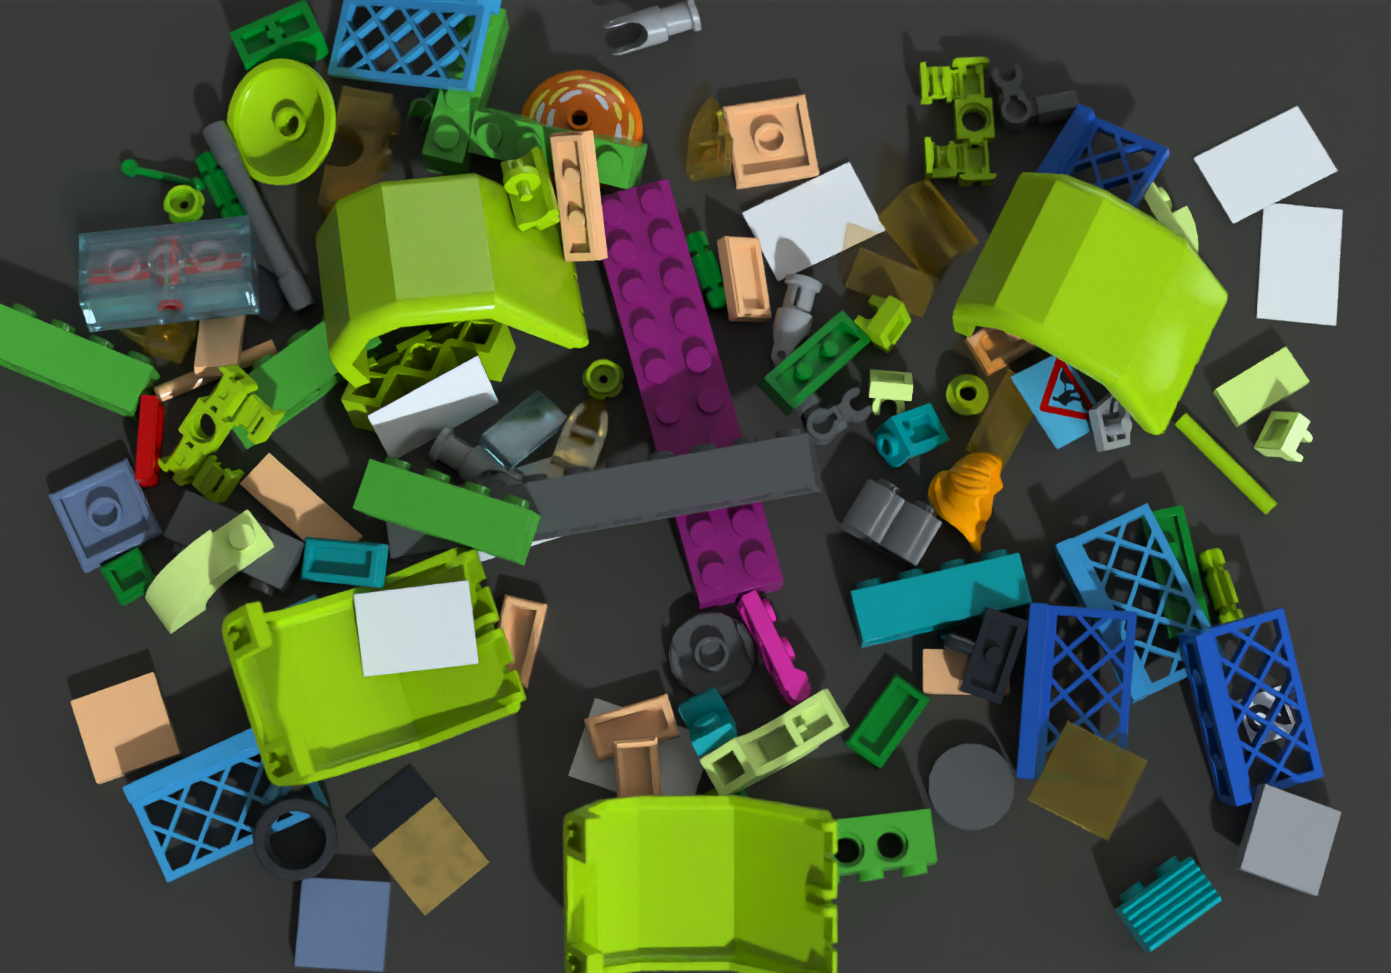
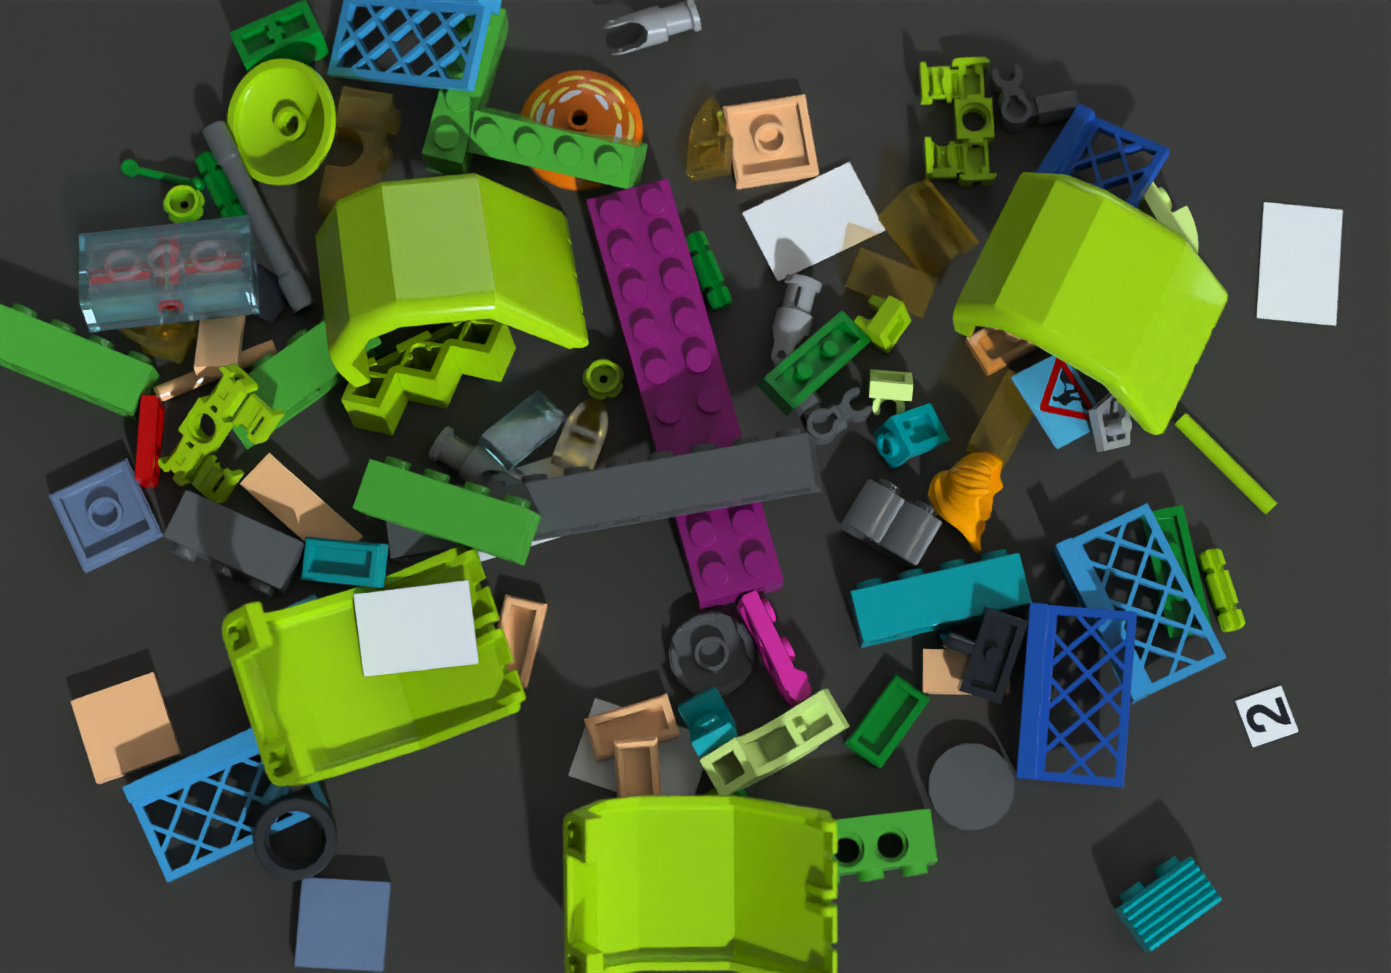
green tile [100,546,156,607] -> none
yellowish green arch [145,509,274,634] -> none
pearl gold sticker [346,765,489,916] -> none
white sticker [368,355,499,459] -> none
bright green hand [405,77,441,131] -> none
lime hips [500,146,561,232] -> none
light nougat tile [549,130,608,262] -> none
light nougat tile [717,236,772,322] -> none
lime plate [946,374,989,417] -> none
clear yellow tile [1028,721,1148,841] -> none
blue fence [1178,607,1324,807] -> none
white sticker [1194,106,1338,224] -> none
yellowish green tile [1213,347,1310,427] -> none
light grey tile [1234,784,1341,896] -> none
yellowish green tile [1254,411,1313,462] -> none

